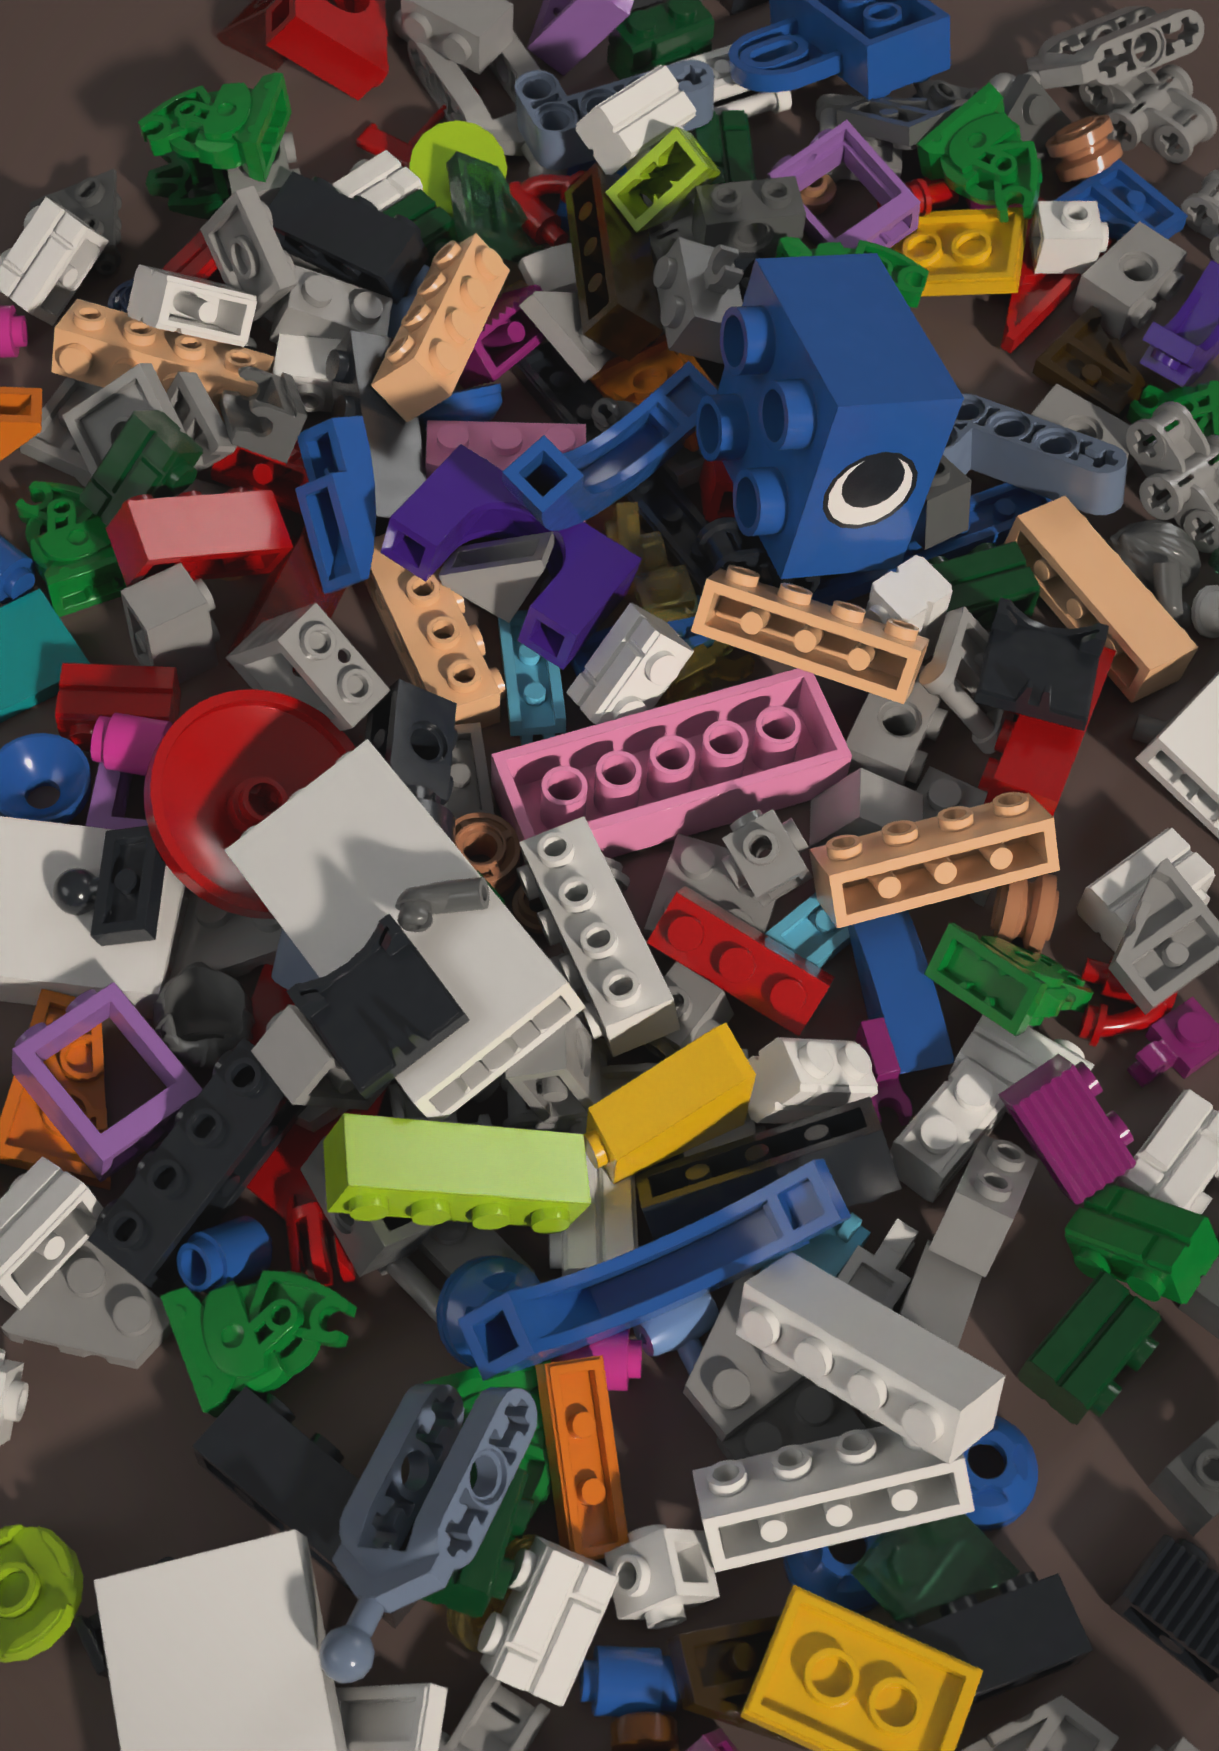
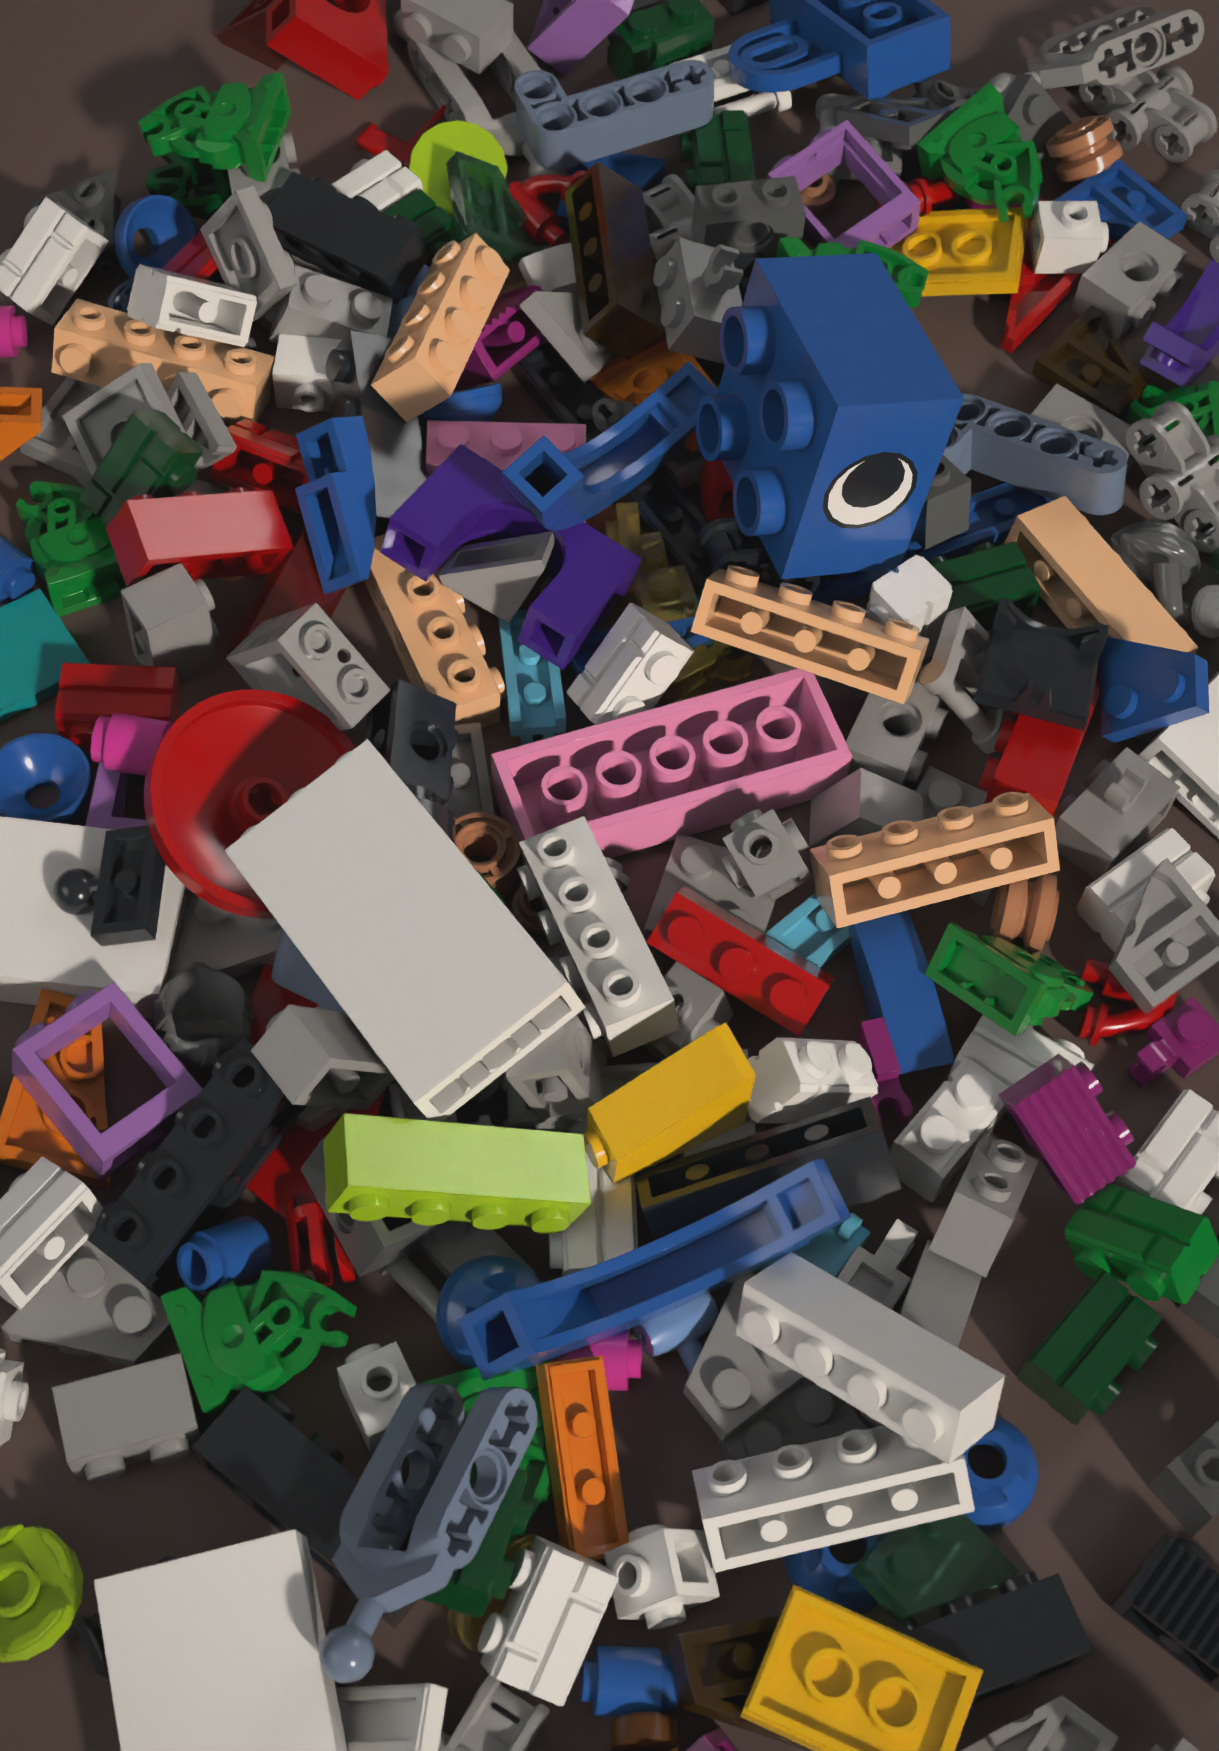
dark grey hinge [218,366,307,464] -> none
black piece [286,913,470,1099] -> none
dark grey arm [395,877,489,932] -> none
white brick [575,64,696,175] -> none
lime torso [606,127,721,233] -> none
none -> light grey brick [52,1353,201,1482]
none -> blue piece [114,195,198,279]
none -> white brick [337,1341,416,1455]
none -> light grey brick [1053,747,1180,880]
none -> blue wing [1100,637,1210,743]

